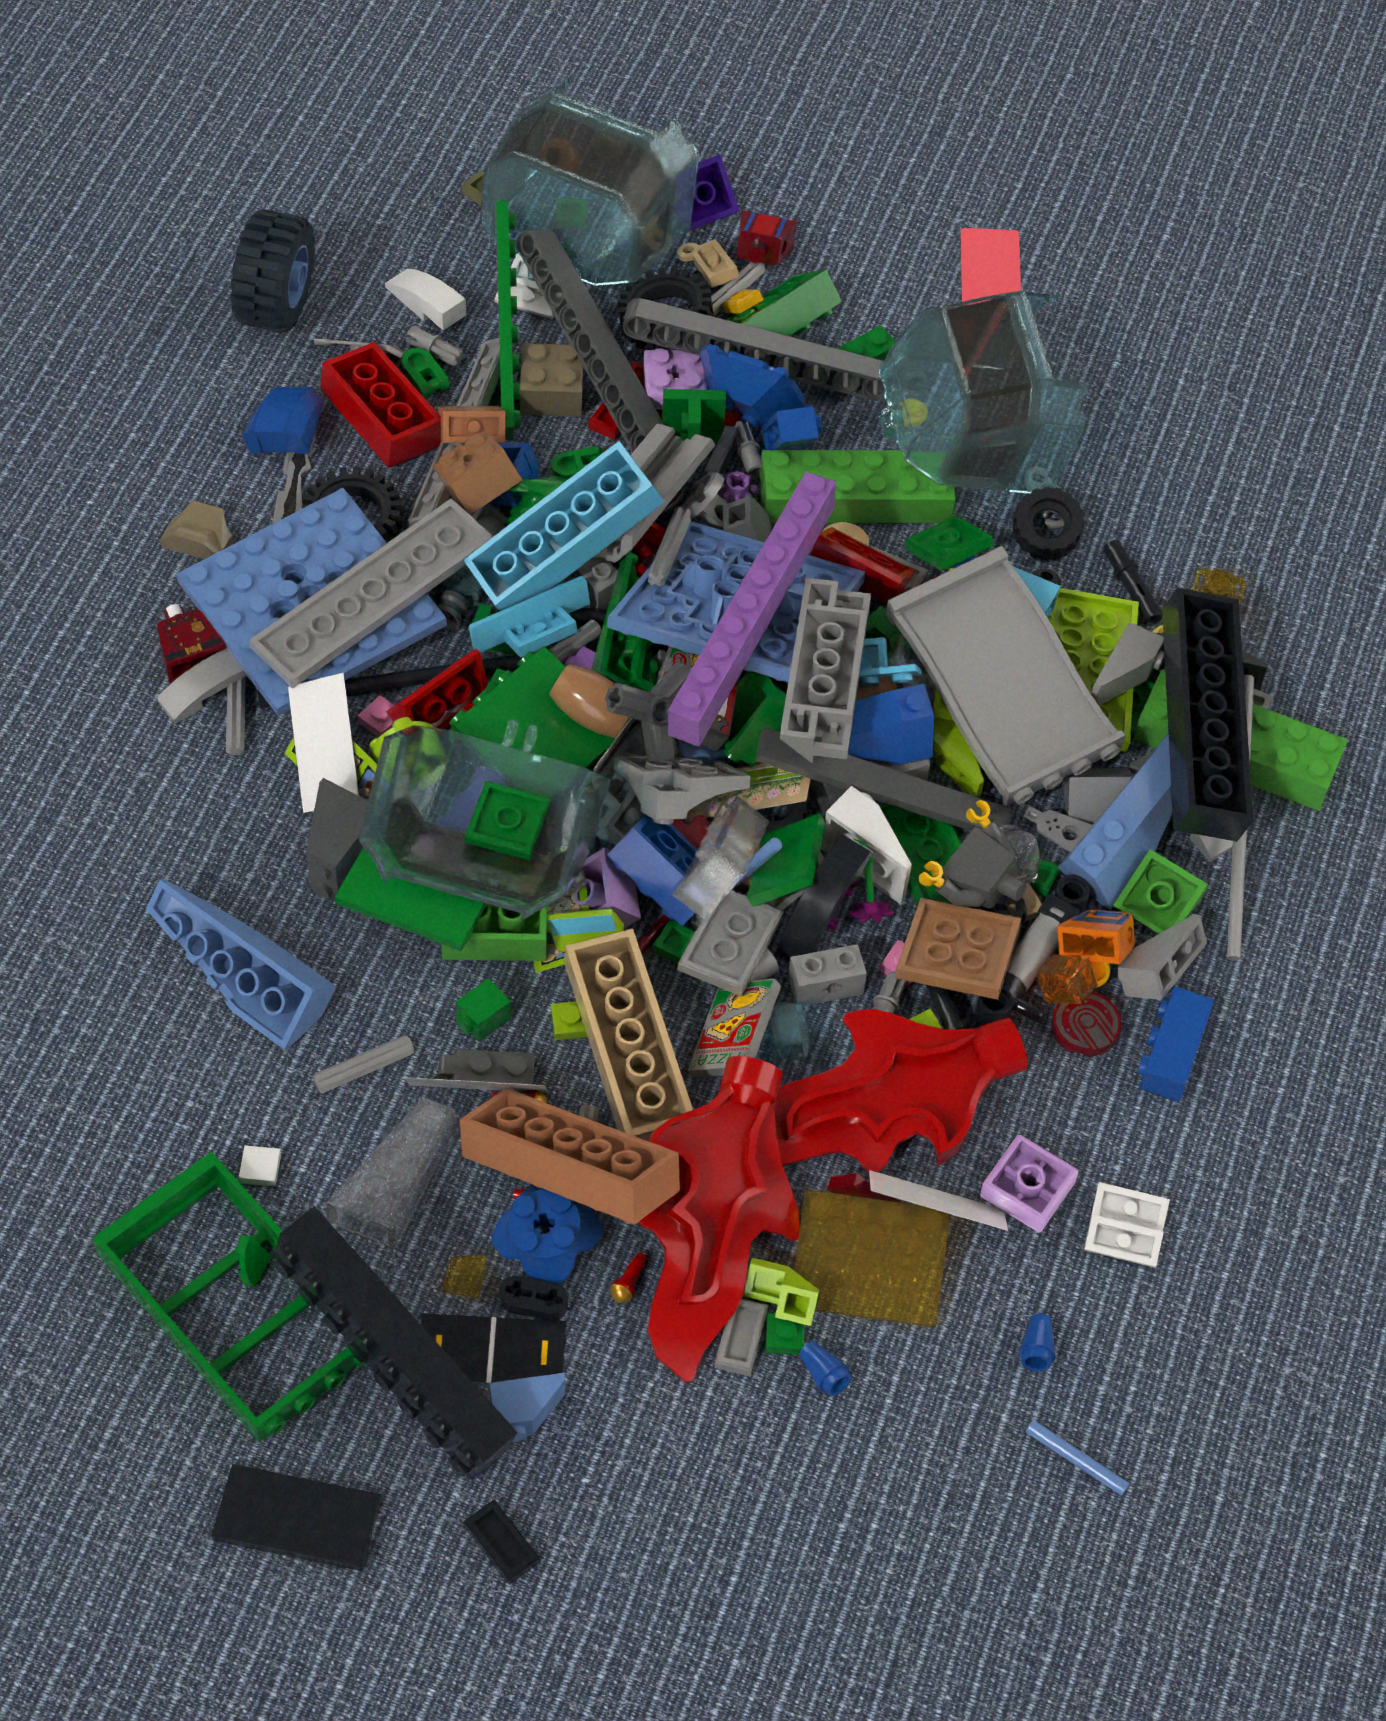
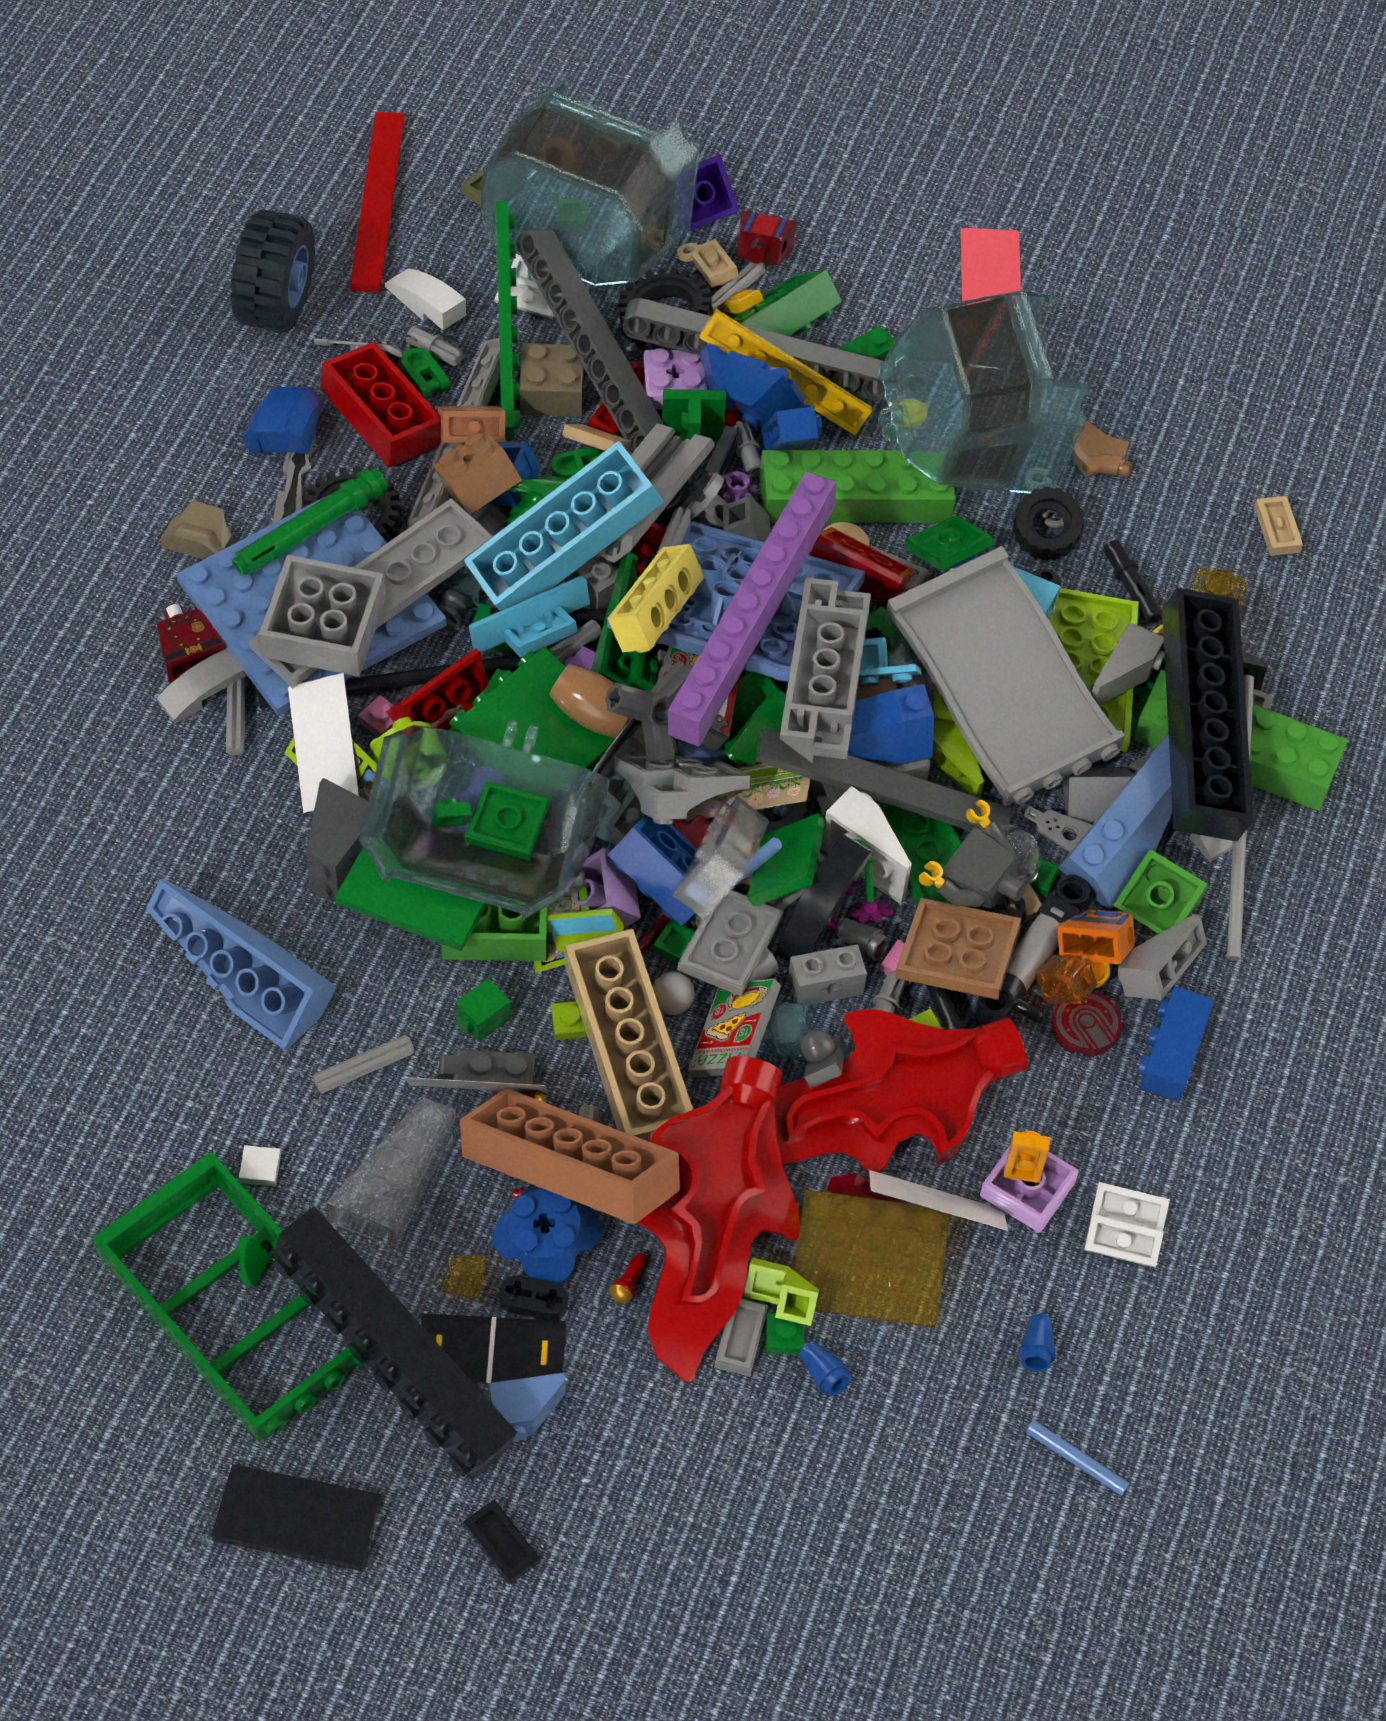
none -> green cylinder [232,468,388,576]
none -> light grey slope [259,555,386,677]
none -> red tile [350,111,405,293]
none -> green plate [430,798,472,828]
none -> tan tile [562,424,632,451]
none -> light yellow brick [607,544,704,653]
none -> light grey piece [653,971,695,1016]
none -> yellow plate [699,309,872,435]
none -> dark grey tile [800,1029,846,1088]
none -> flat silver cone [836,918,889,961]
none -> light orange plate [1003,1131,1050,1183]
none -> medium nougat arm [1071,419,1132,477]
none -> tan plate [1254,496,1303,556]

